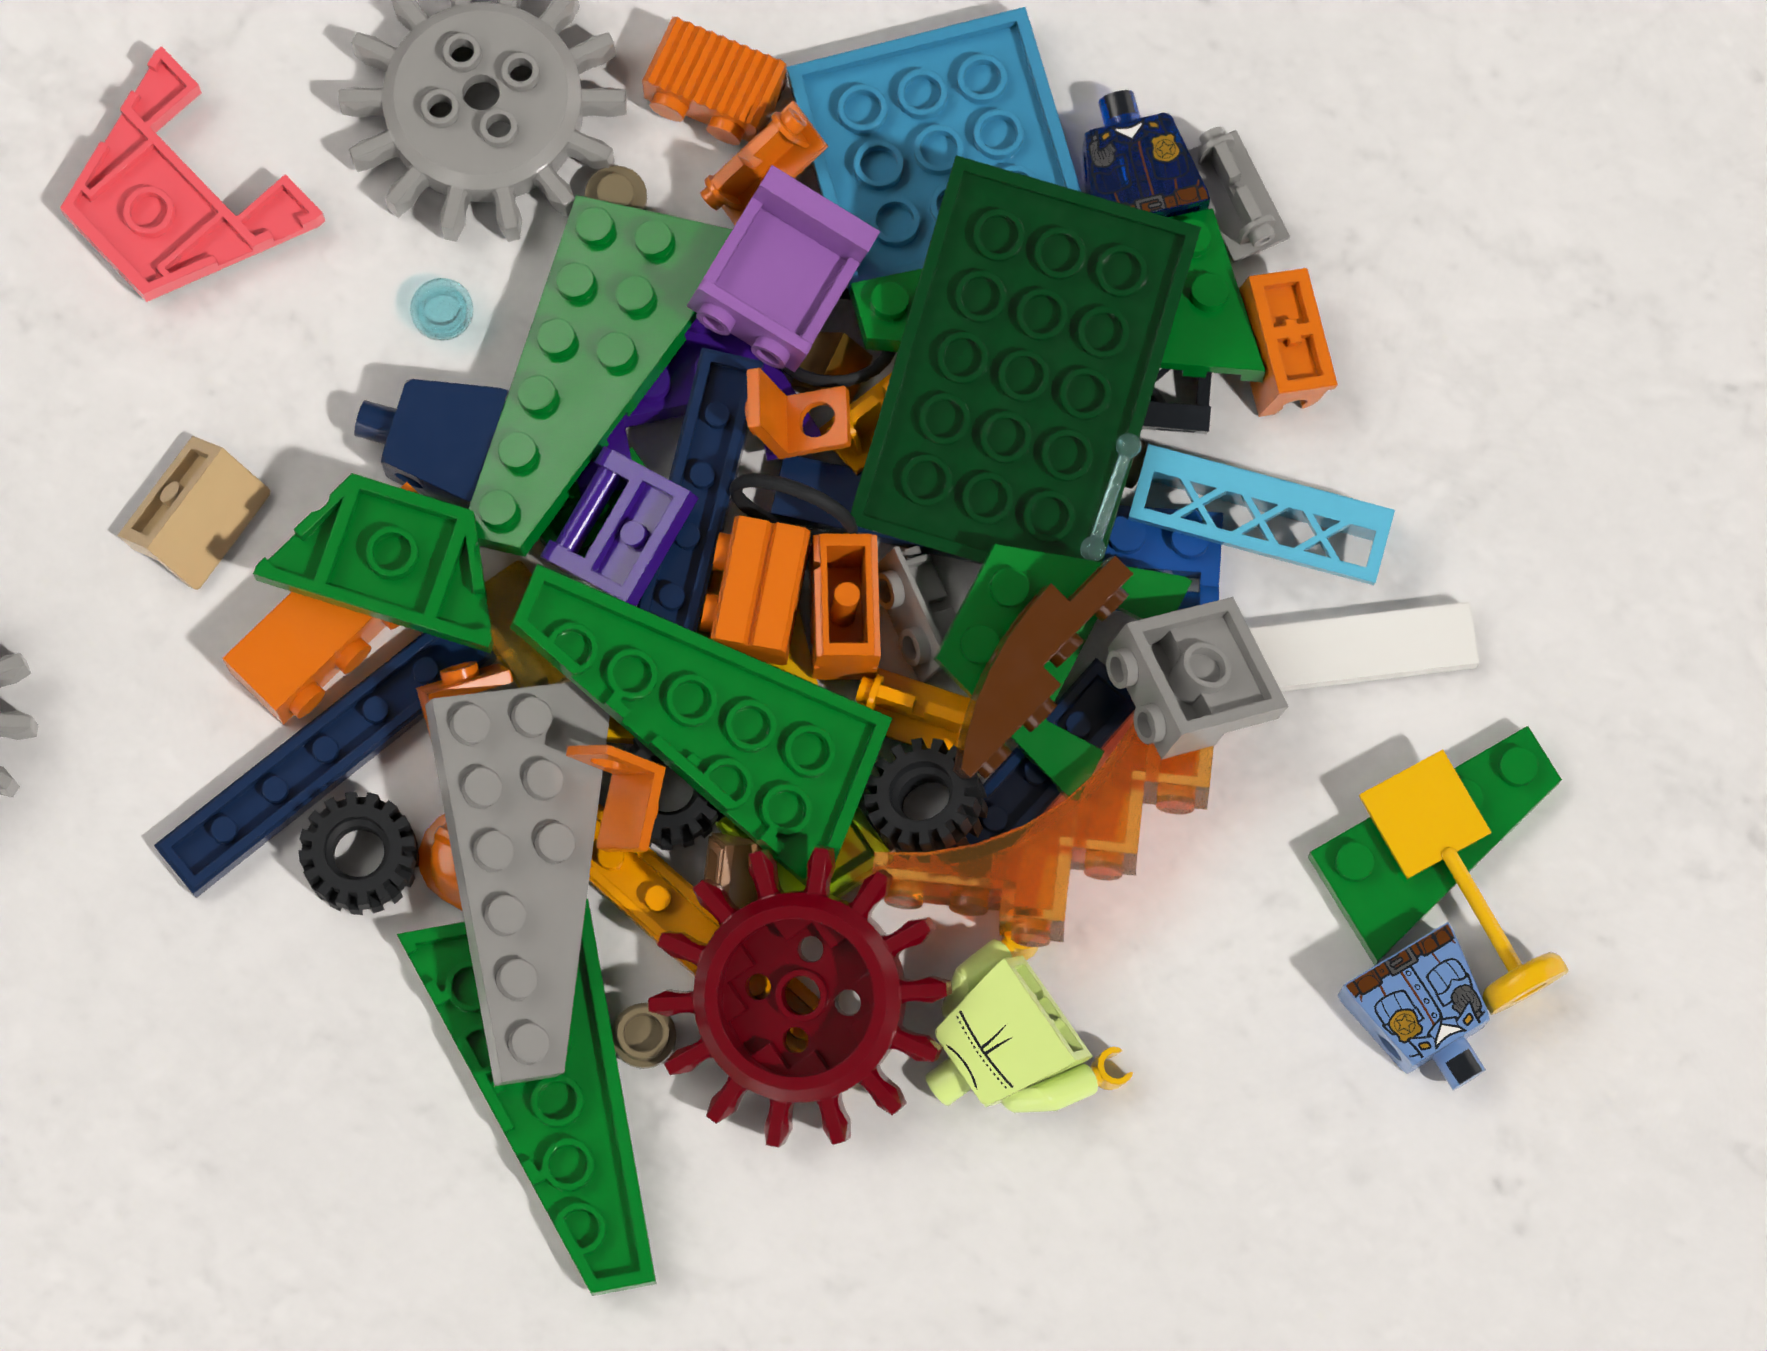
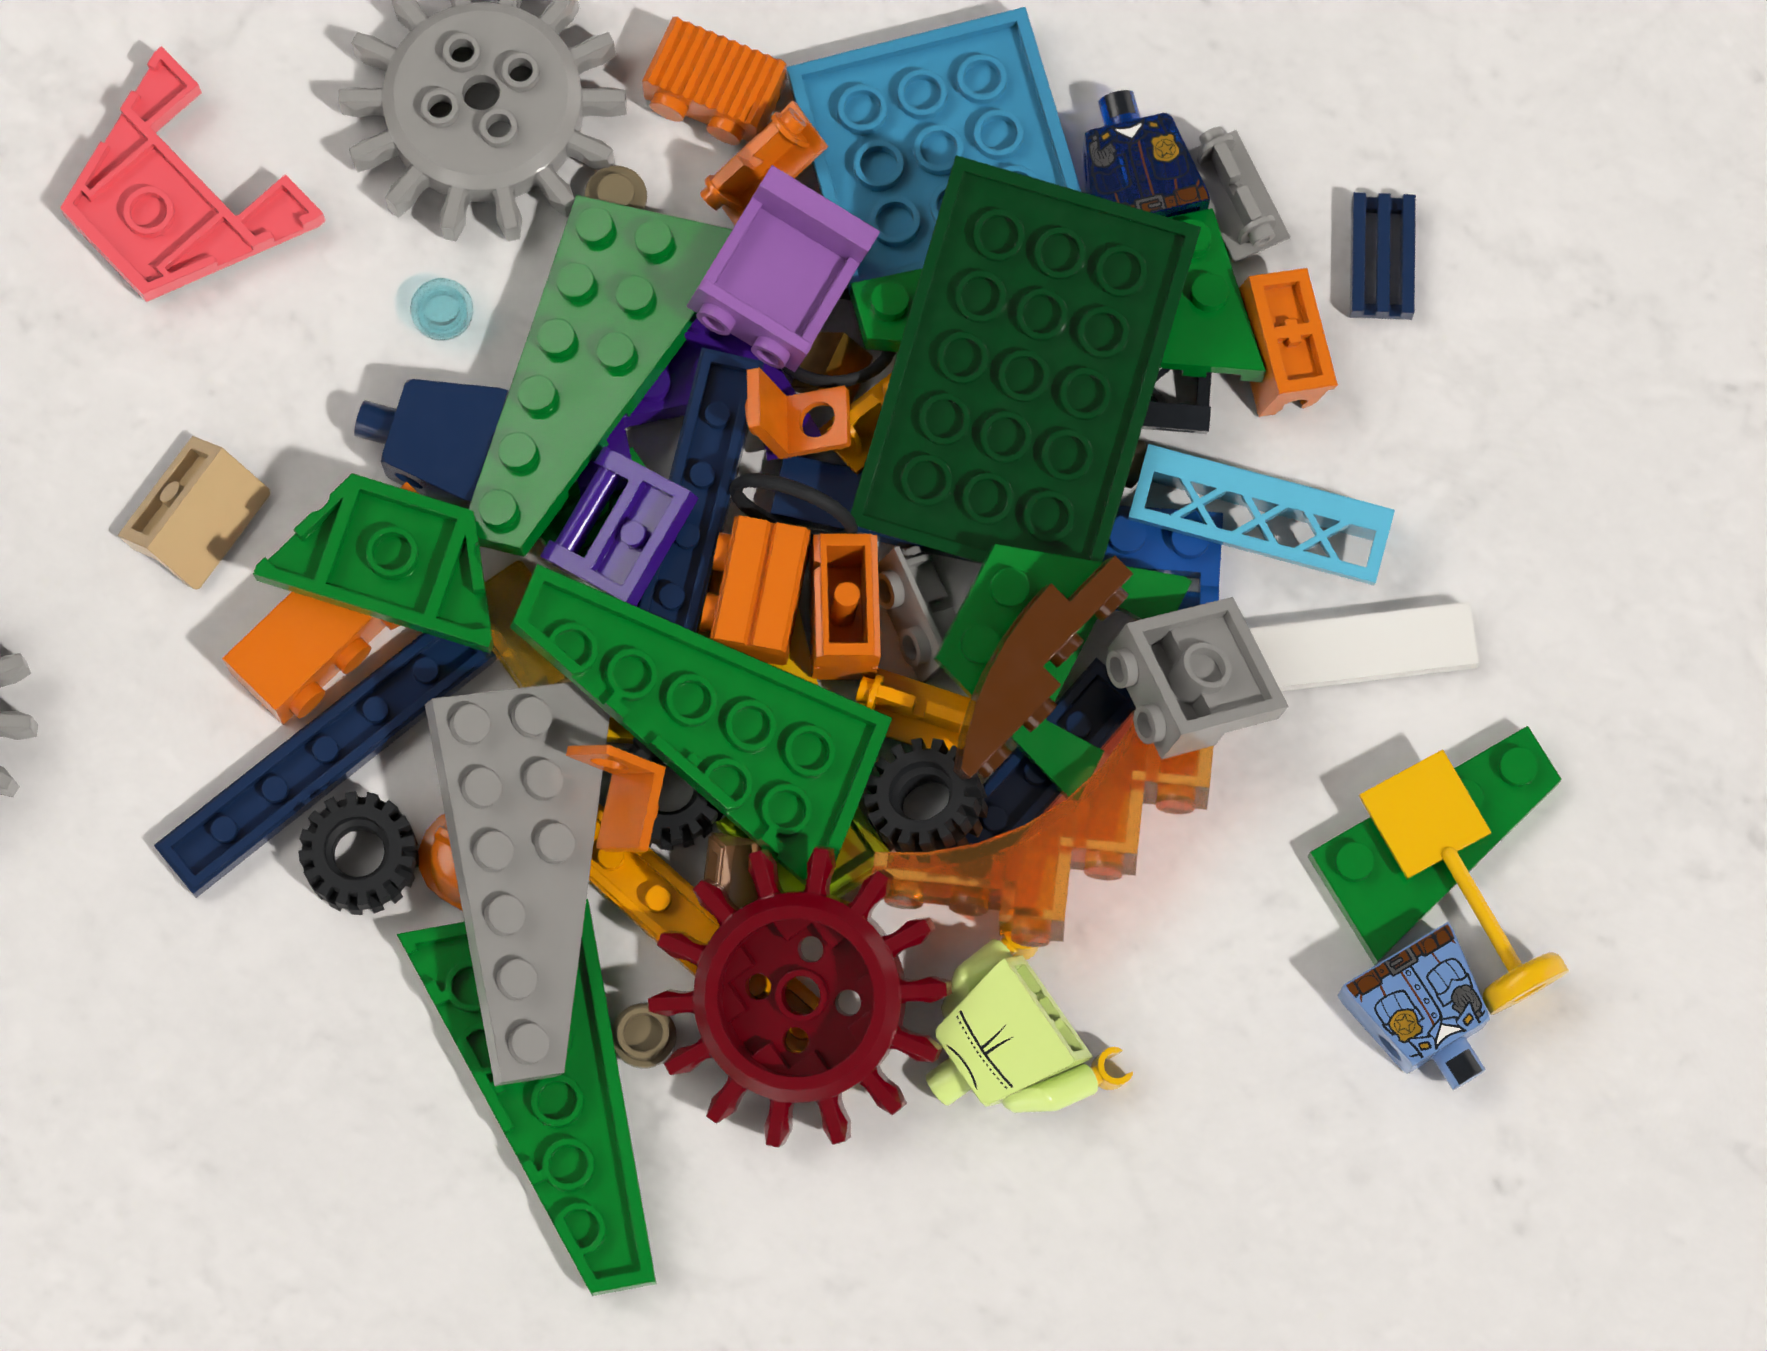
orange bracket [416,661,514,743] -> none
clear light blue hinge [1080,433,1141,561] -> none
none -> dark blue tile [1350,192,1416,320]

